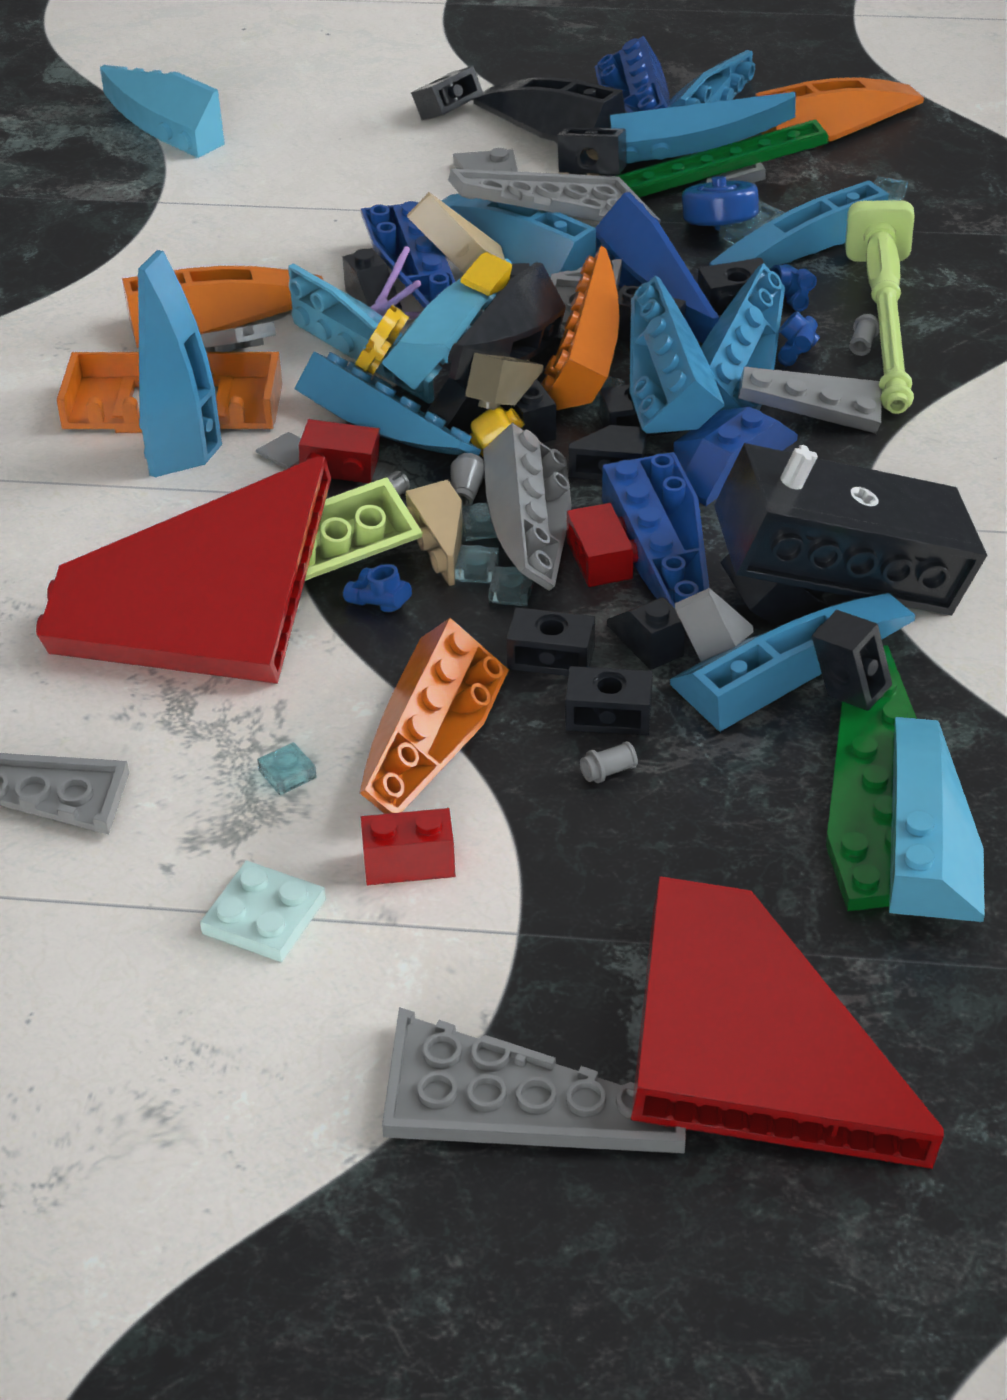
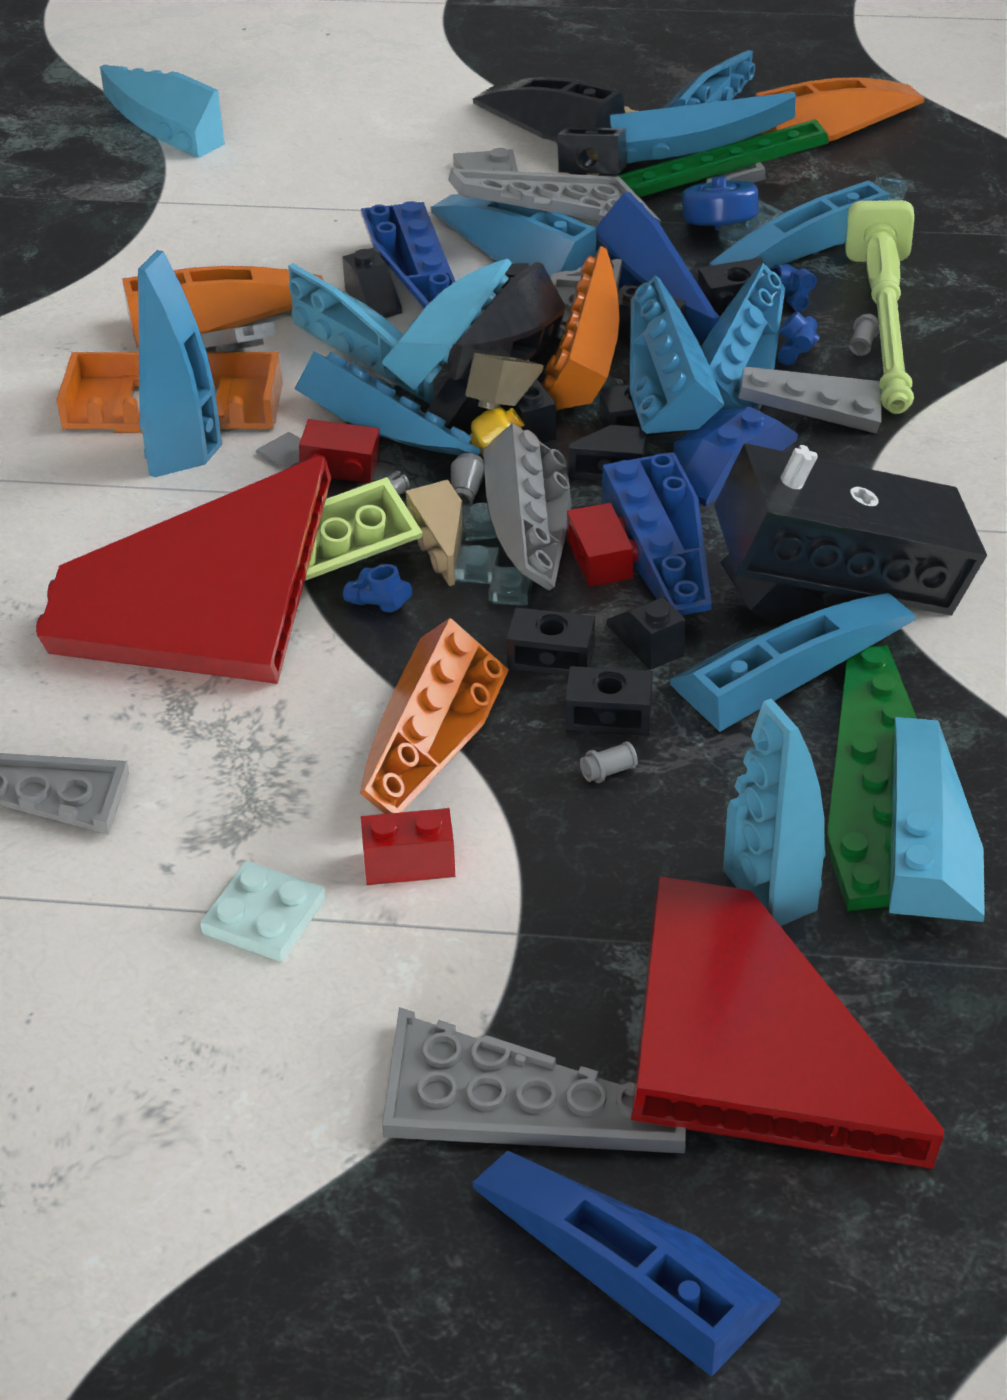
clear light blue plate [257,742,317,795] -> none
yellow plate [354,304,409,375] -> none
lavender plant [370,246,421,320] -> none
tan slope [407,192,505,274] -> none
black brick [411,66,484,120] -> none
yellow slope [460,252,512,296] -> none
blue wedge [594,36,670,113] -> none
light grey slope [675,588,754,662] -> none
black brick [812,609,892,711] -> none
none -> blue wedge [472,1151,781,1377]
none -> medium azure wedge [723,698,825,926]

